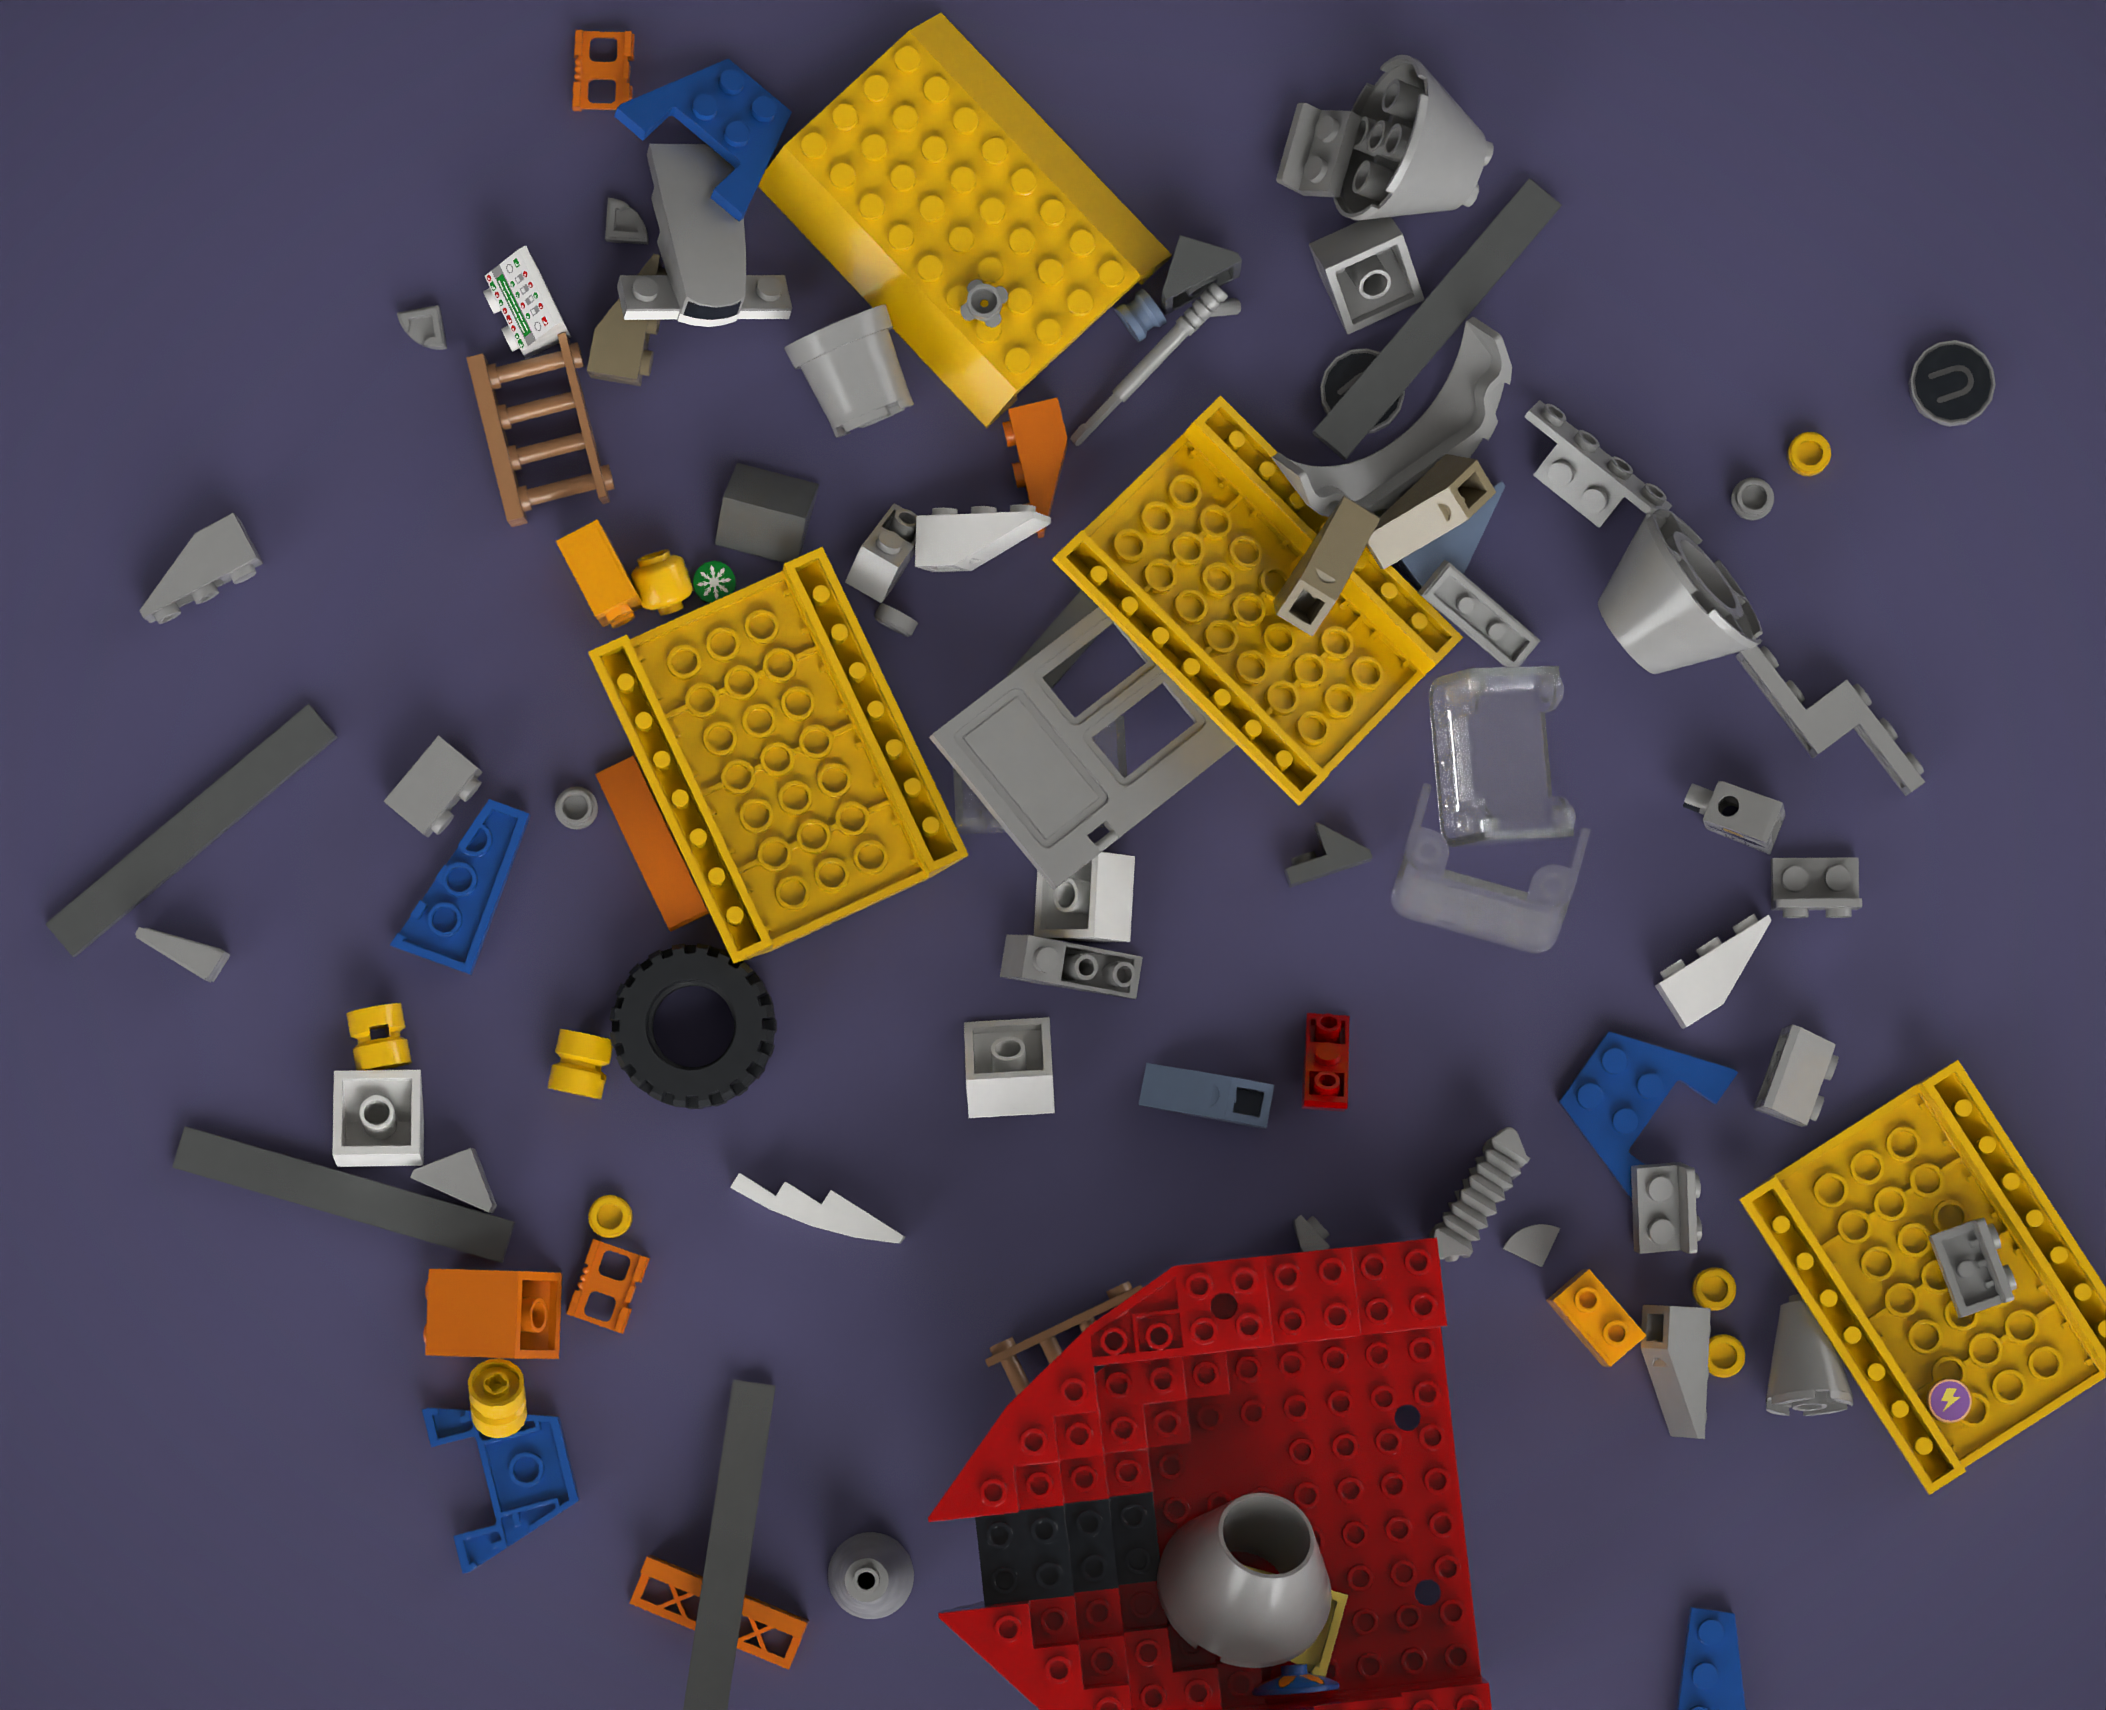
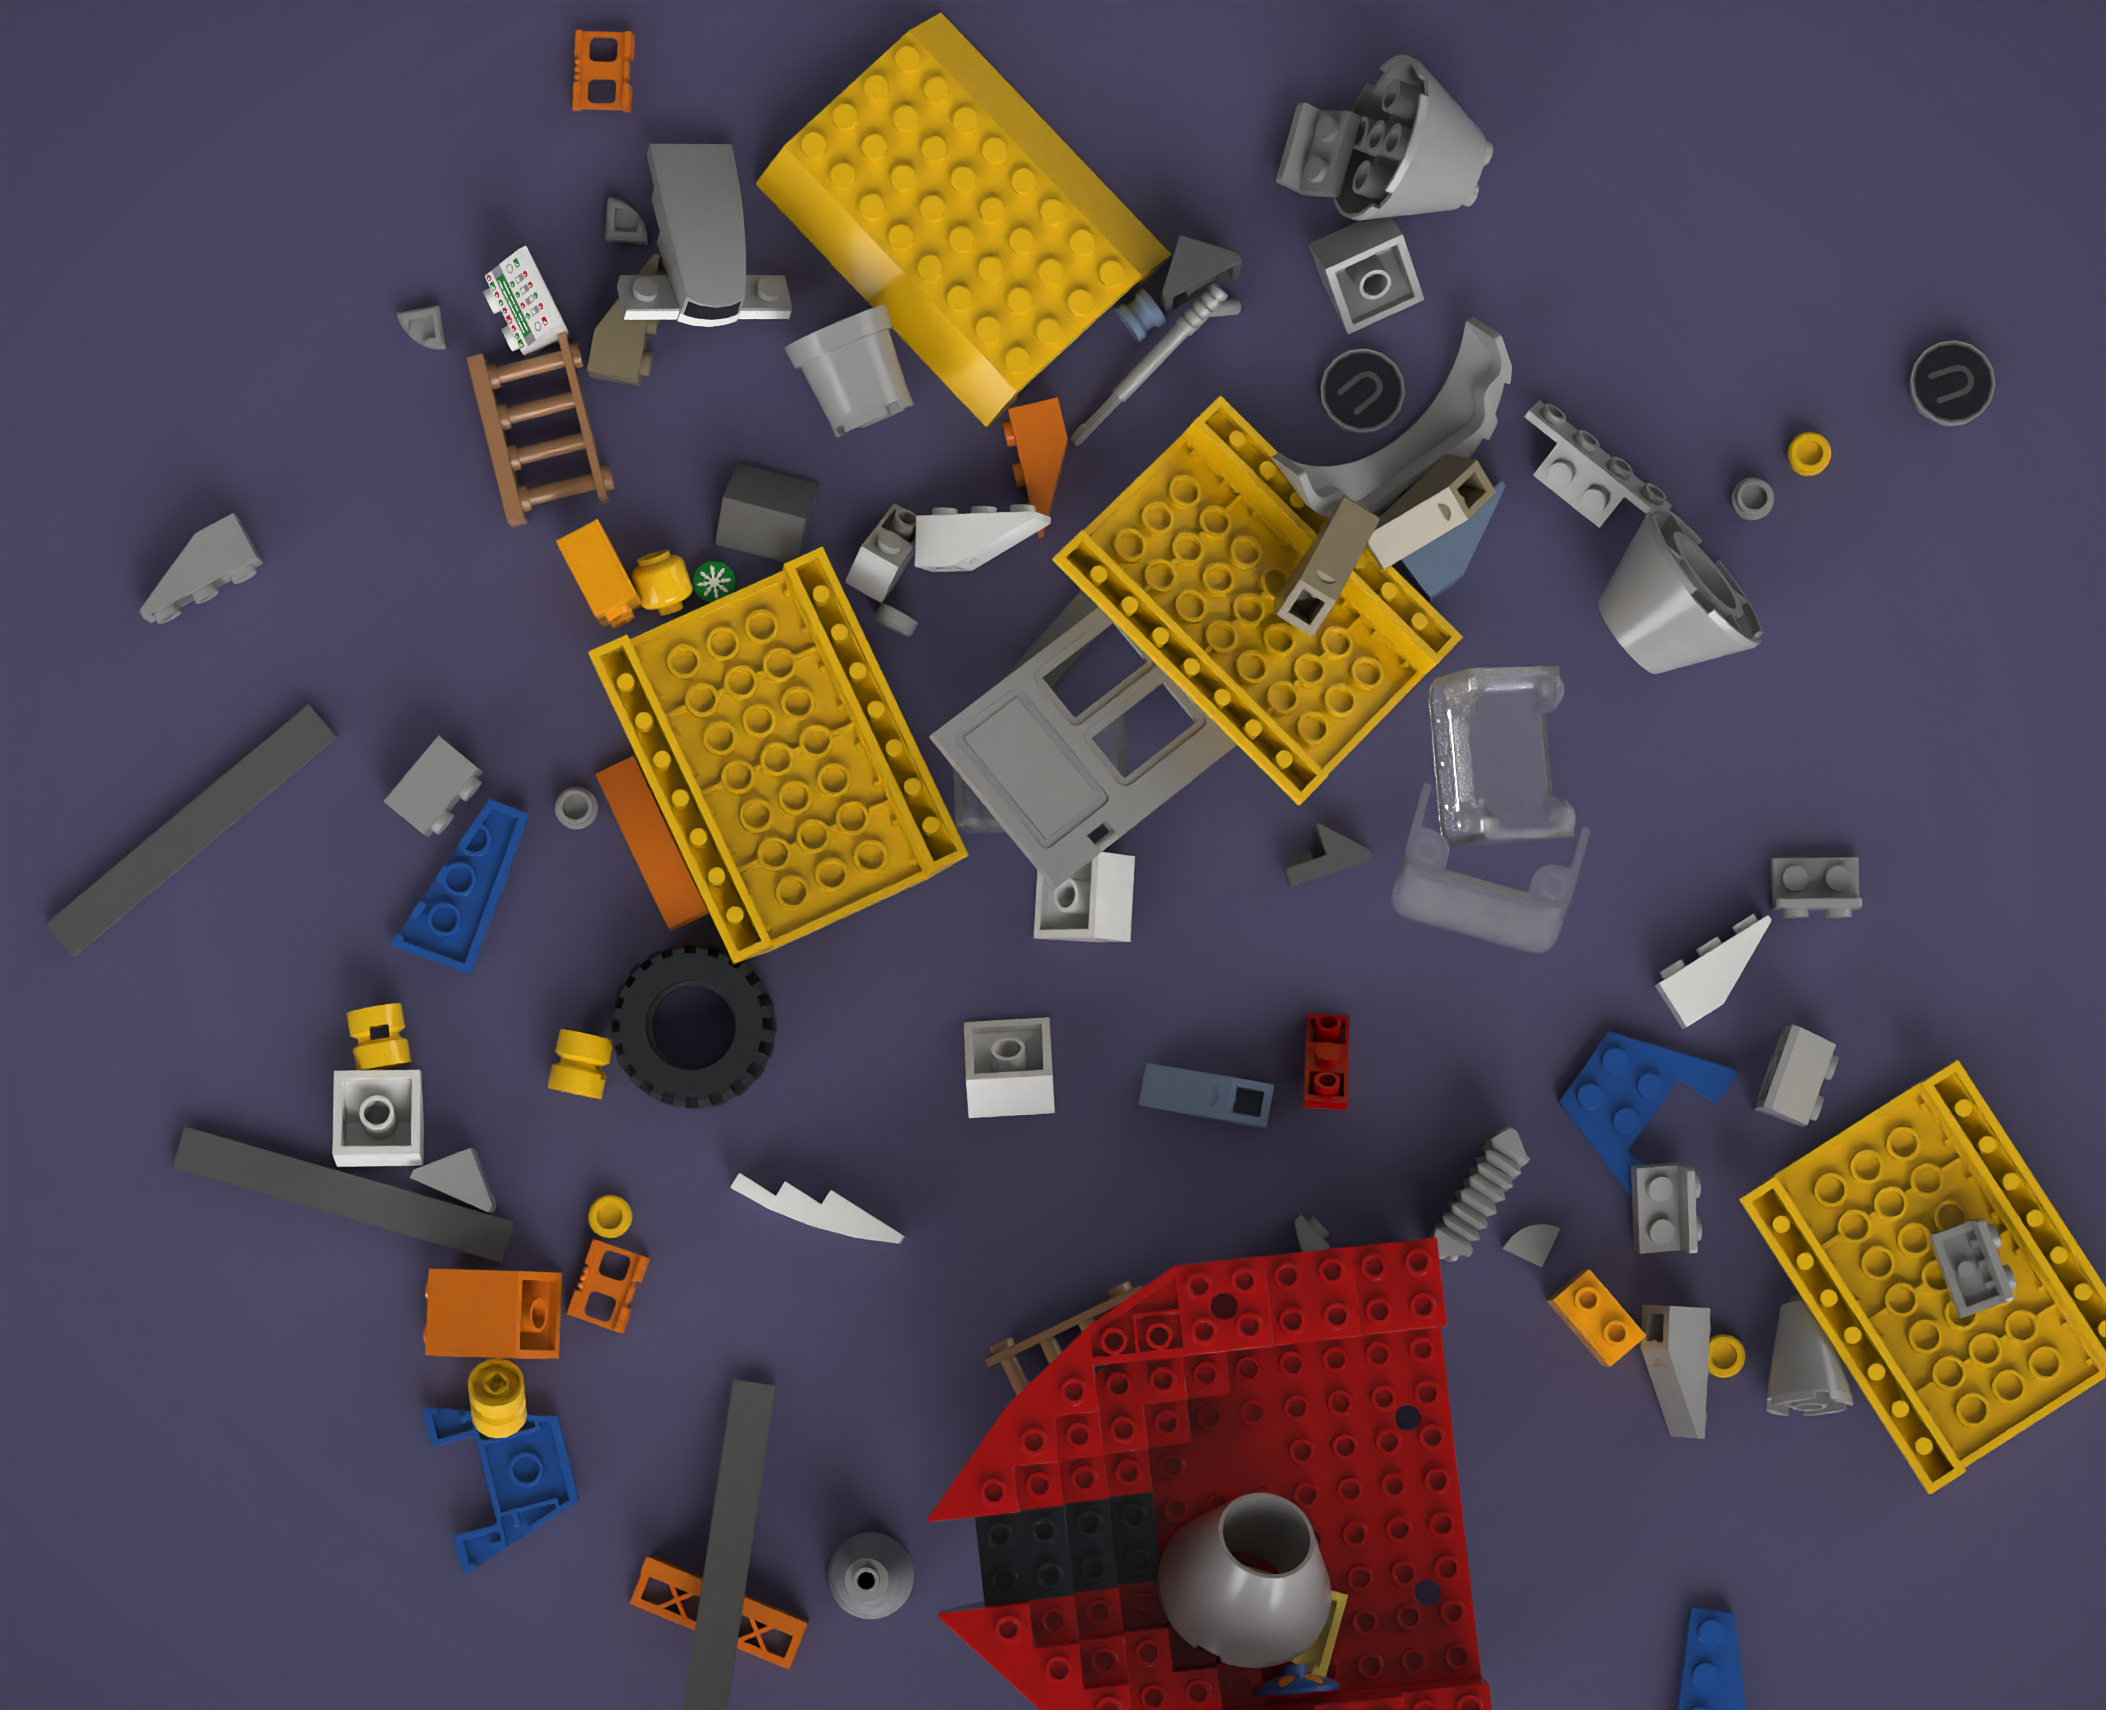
light grey slope [135,927,230,983] -> none
blue wing [614,58,792,222] -> none
light grey plate [960,279,1008,328] -> none
light grey slope [1000,934,1143,999] -> none
dark grey tile [1312,178,1562,461] -> none
light grey tile [1418,560,1541,673] -> none
light grey torso [1683,781,1786,855] -> none
yellow tile [1692,1267,1736,1311] -> none
light grey bracket [1735,646,1925,796] -> none
medium lavender tile [1926,1379,1972,1423] -> none

